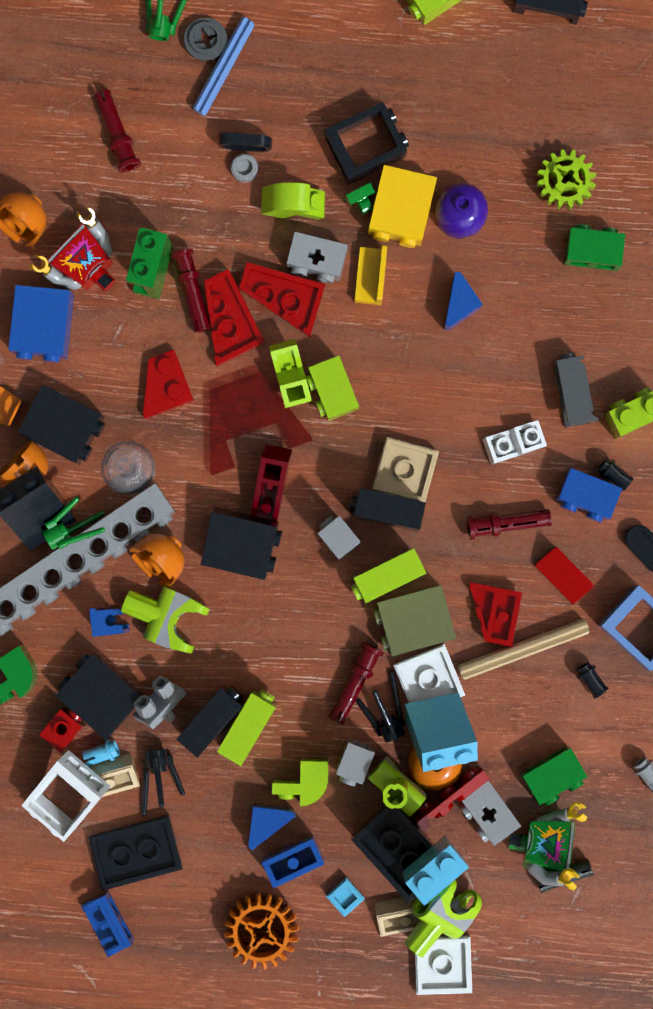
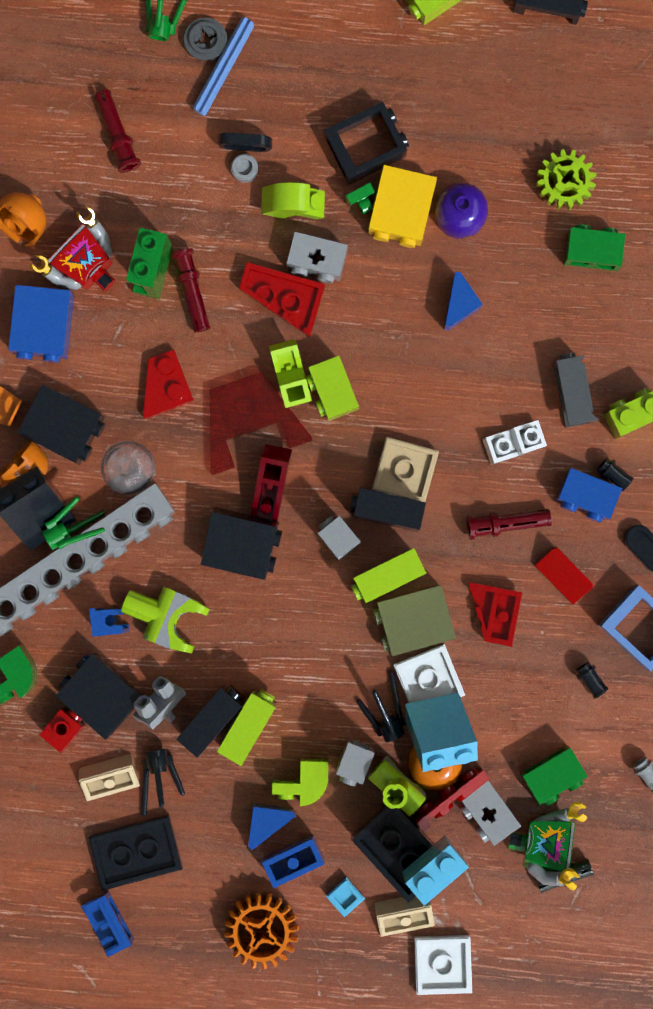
white window [22,750,111,842] -> none
medium azure pin [82,739,120,767] -> none
orange cylinder [130,533,185,587] -> none
red wing [204,269,266,367] -> none
dark red pin [328,641,384,725] -> none
yellow panel [354,245,388,305] -> none
lime connector [404,880,482,958] -> none
tan axle [458,619,589,680] -> none

